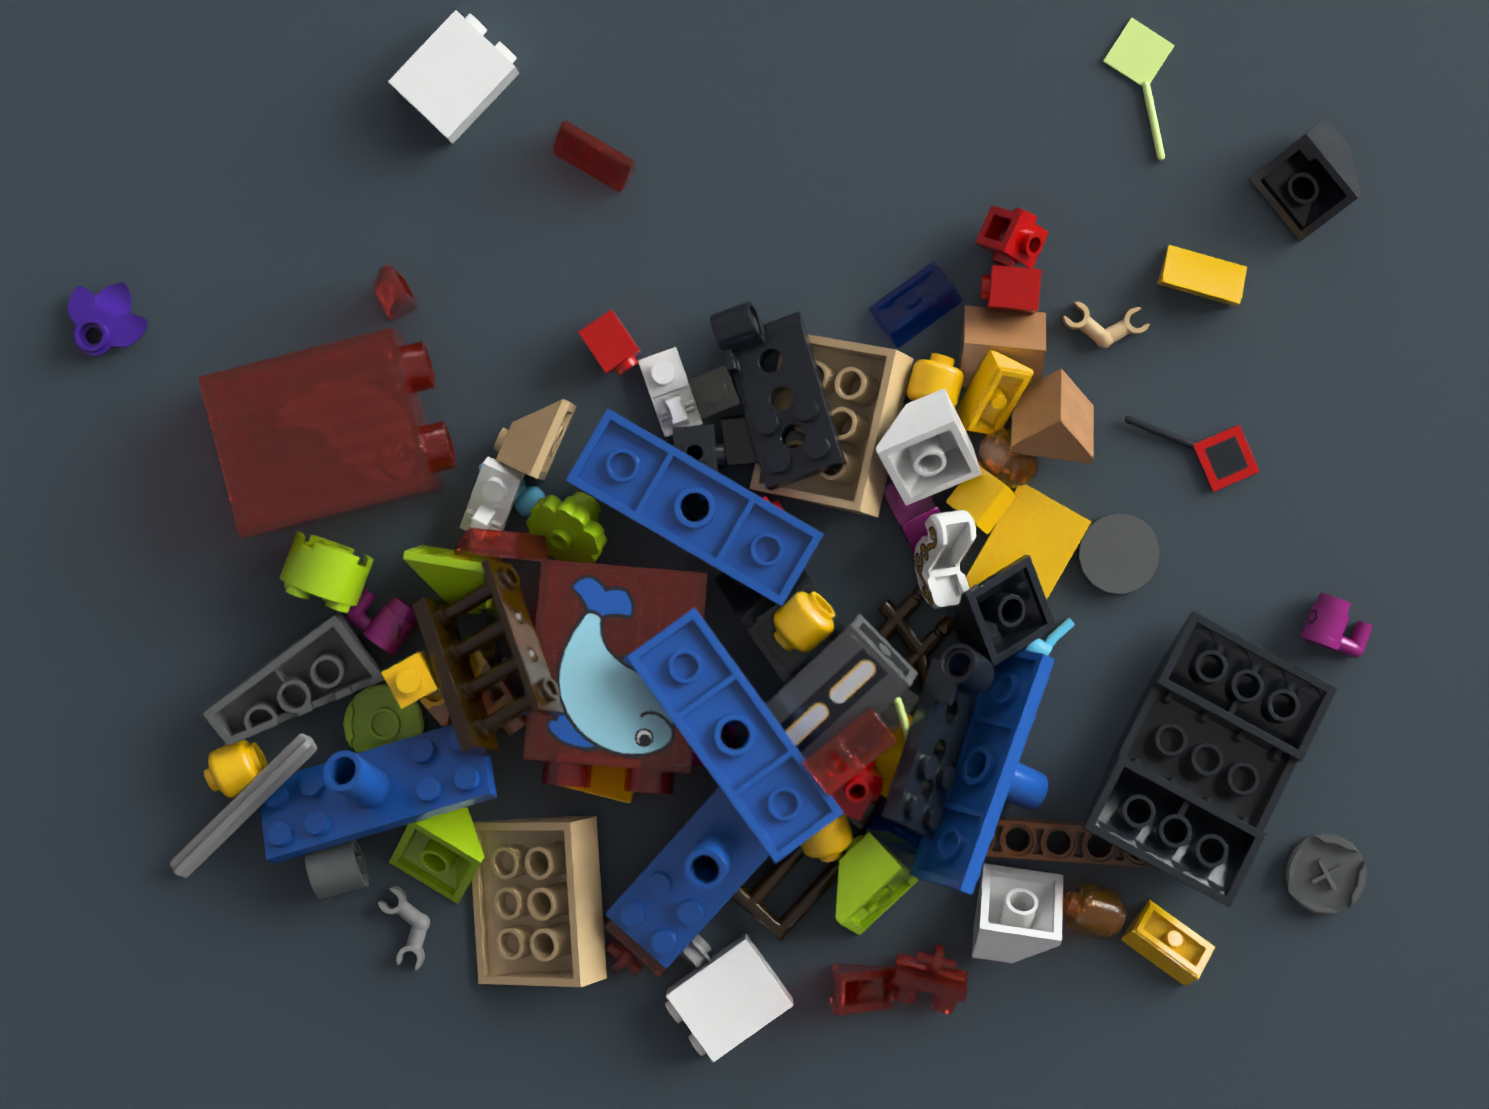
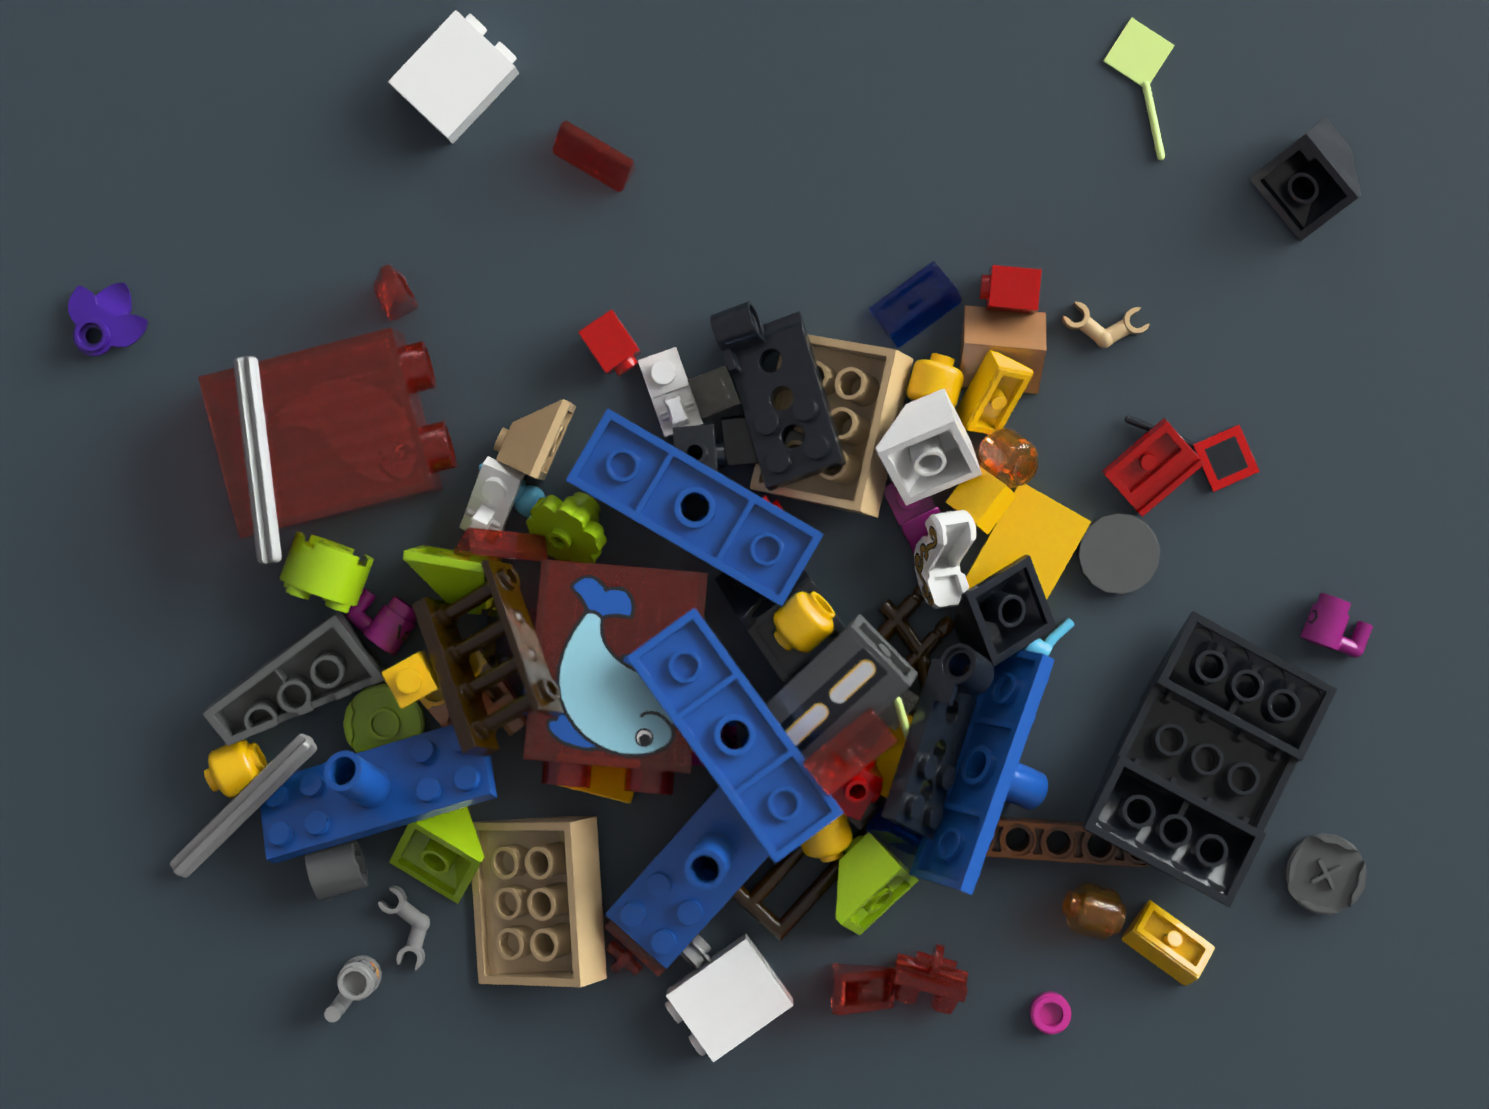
white slope [972,863,1063,963] -> none
red brick [975,205,1049,269] -> none
medium nougat slope [1010,368,1094,464] -> none
yellow slope [1157,245,1247,306] -> none
none -> light grey axle [233,356,282,564]
none -> light grey piece [324,955,382,1023]
none -> dark pink tile [1029,991,1071,1034]
none -> red plate [1102,418,1205,517]

